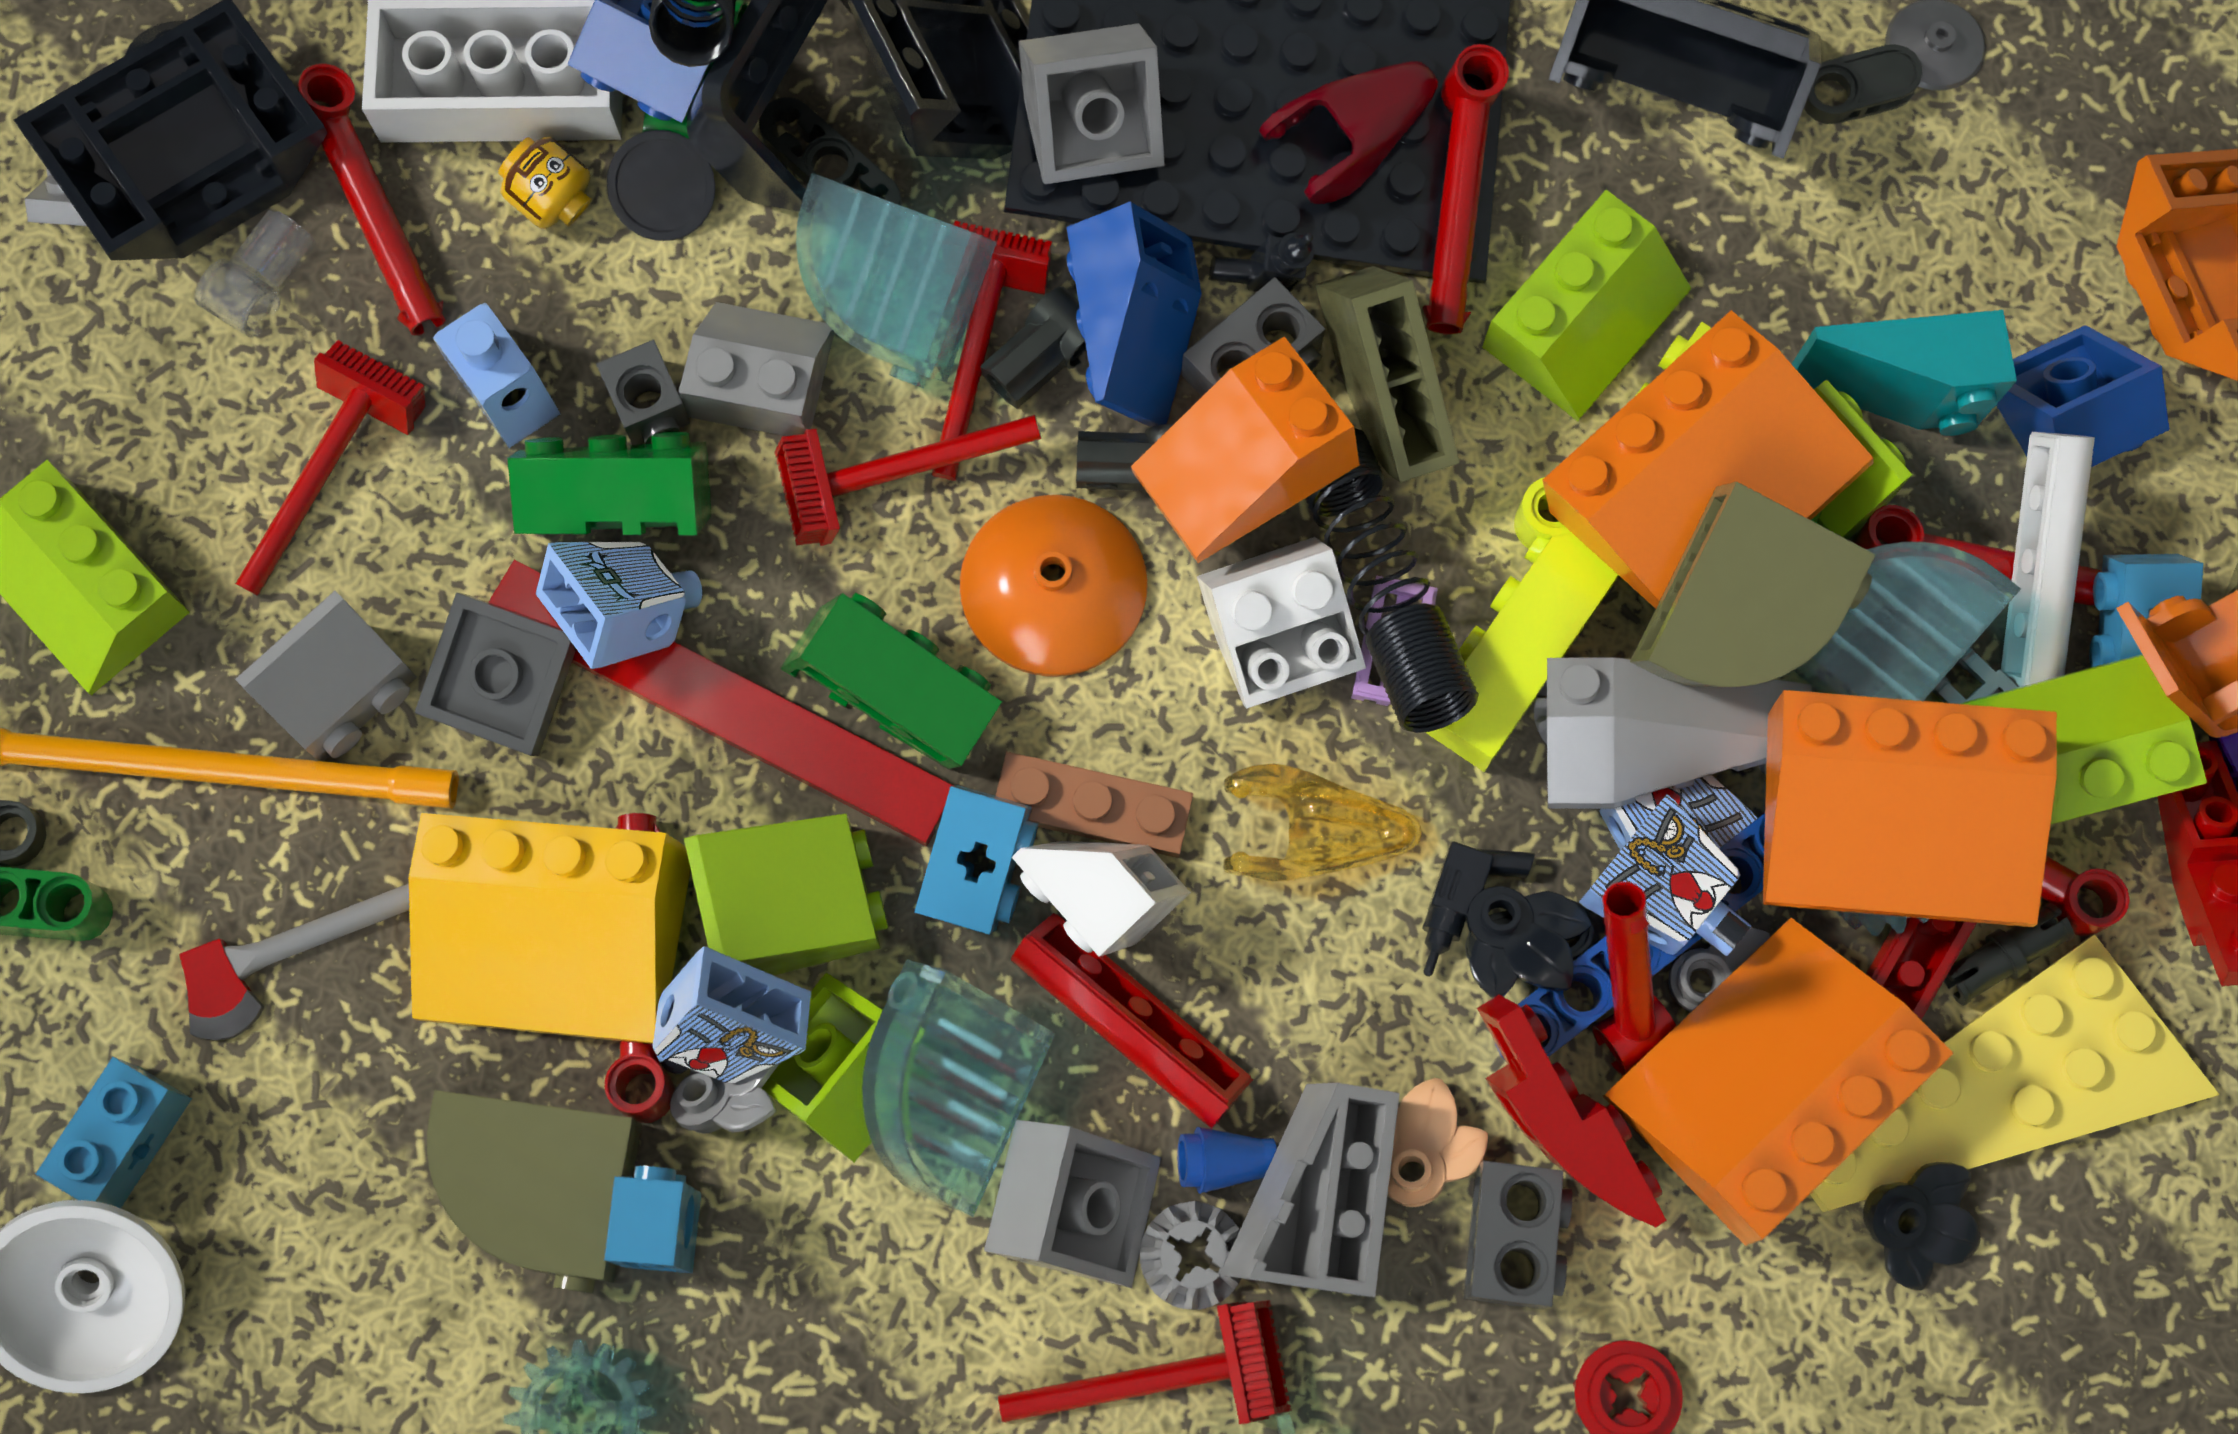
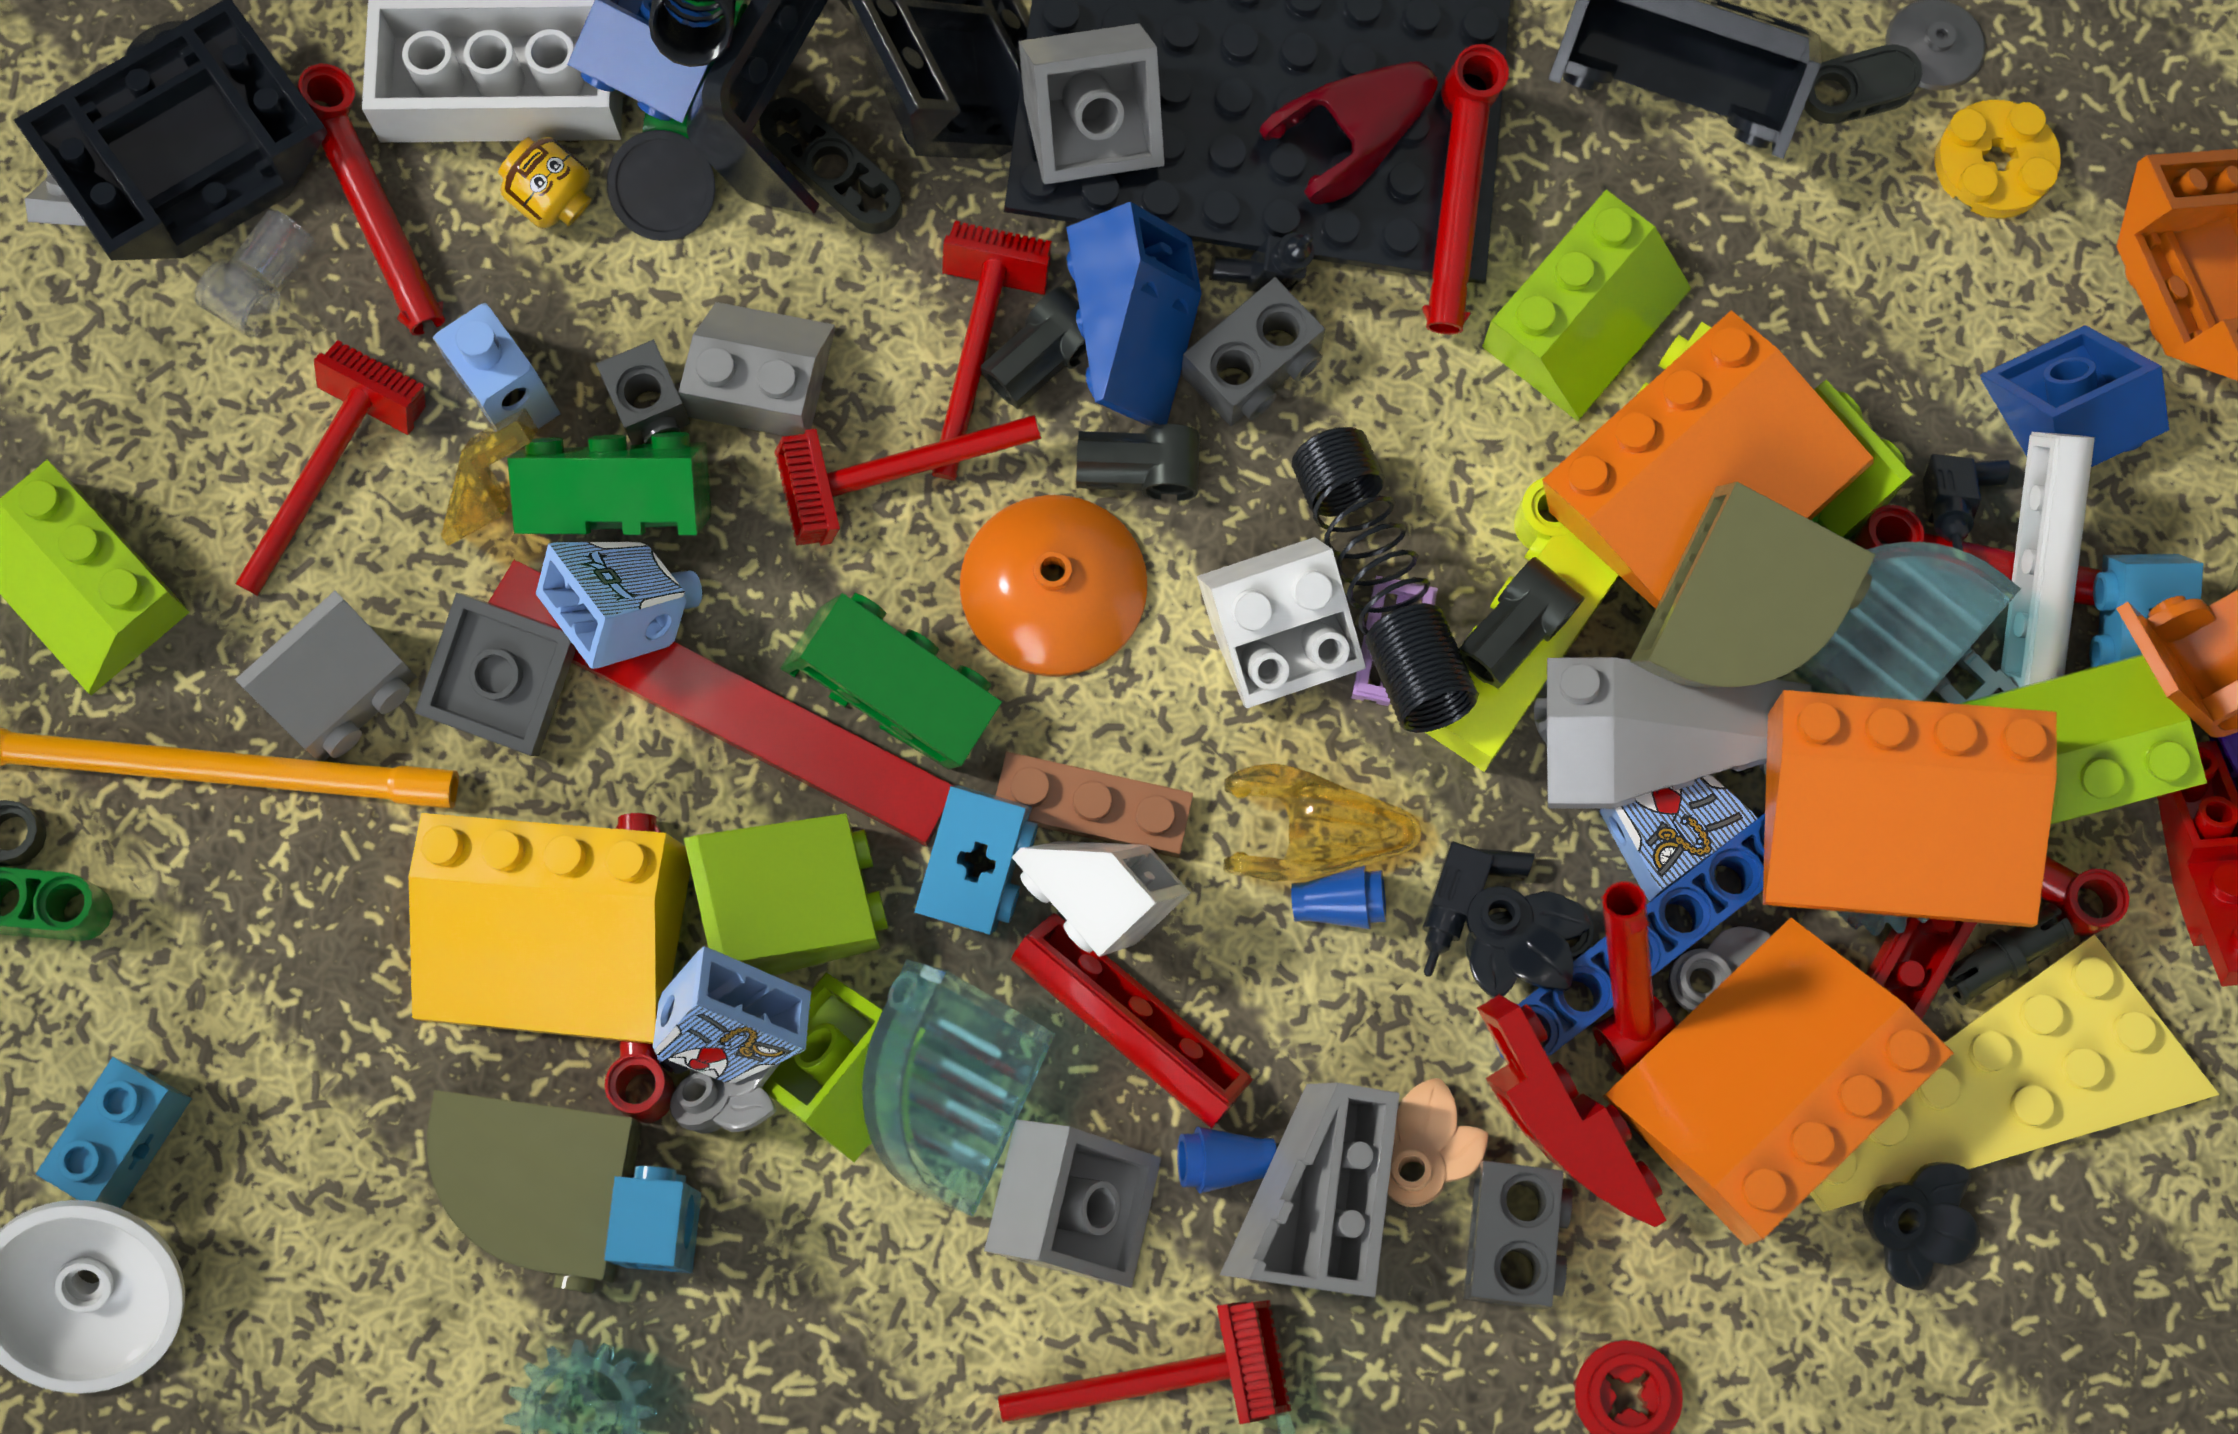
piece [179,883,409,1041] -> none
clear light blue brick [796,173,997,388] -> none
orange slope [1131,336,1360,563] -> none
light grey gear [1140,1201,1241,1310] -> none
olive brick [1315,266,1460,483] -> none
torso [1579,795,1752,956] -> none
teal slope [1791,310,2017,436] -> none
none -> clear yellow slope [441,408,538,546]
none -> blue cone [1291,865,1386,929]
none -> pearl dark grey piece [1459,556,1585,689]
none -> black piece [1923,454,2010,556]
none -> yellow plate [1935,100,2061,218]

